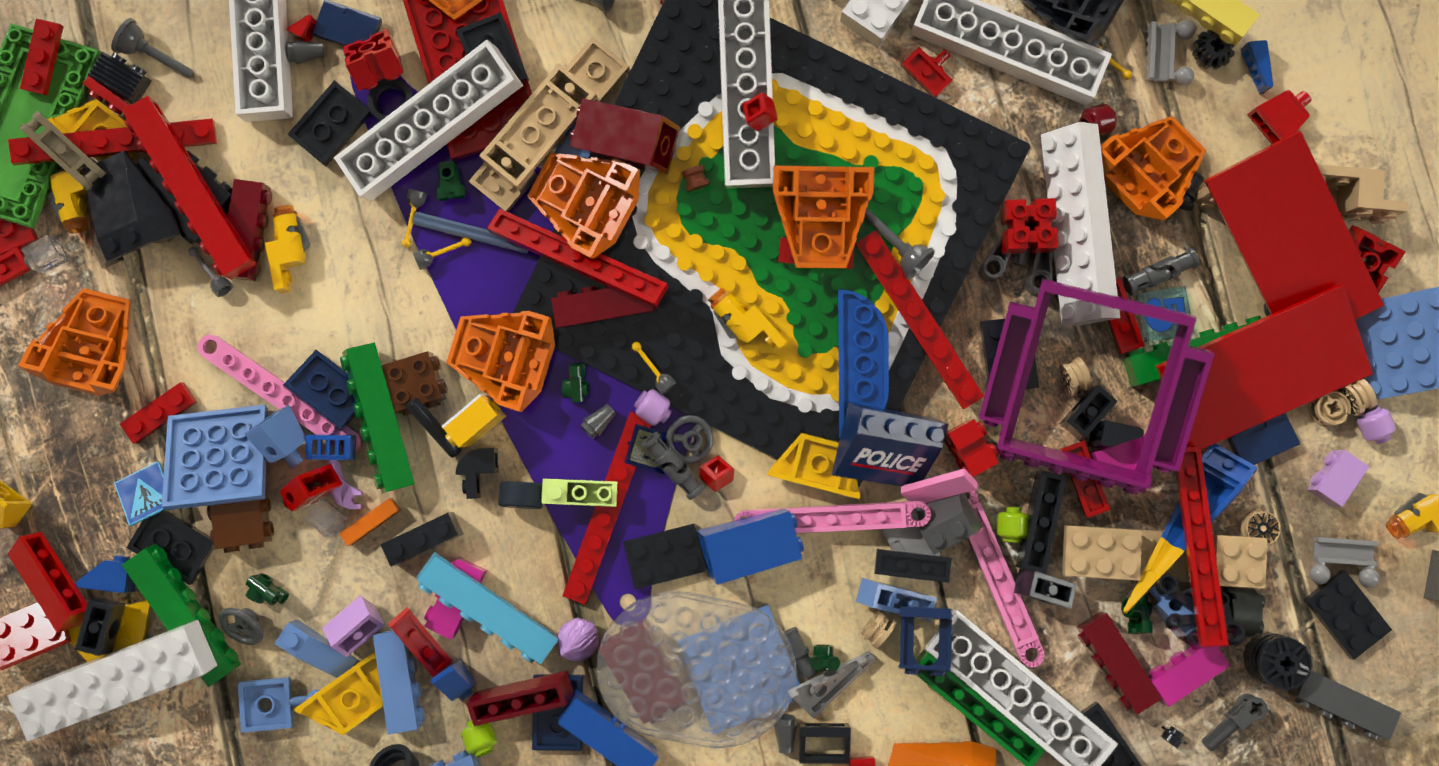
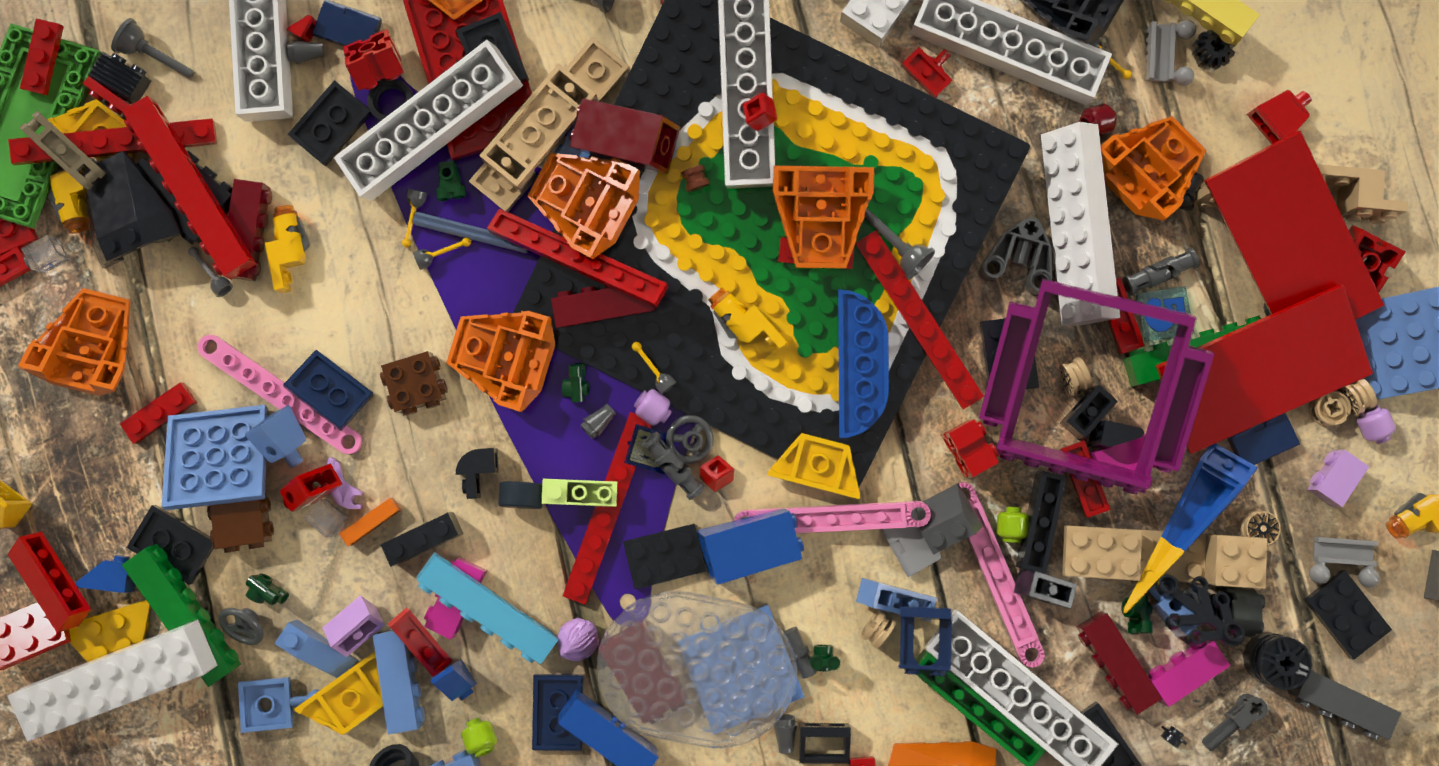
black brick [75,598,126,656] -> none
piece [114,461,165,526] -> none
blue slope [305,435,356,460] -> none
green brick [340,342,415,494] -> none
black axle [406,398,462,458] -> none
yellow piece [442,394,506,447] -> none
dark red brick [466,671,574,726] -> none
light grey wing [788,651,877,718] -> none
dark blue slope [831,402,949,486] -> none
black plate [874,549,952,583] -> none
bright pink tile [900,469,978,503] -> none
red brick [1000,198,1058,254] -> none
red plate [1176,447,1229,648] -> none
blue slope [1241,40,1274,94] -> none

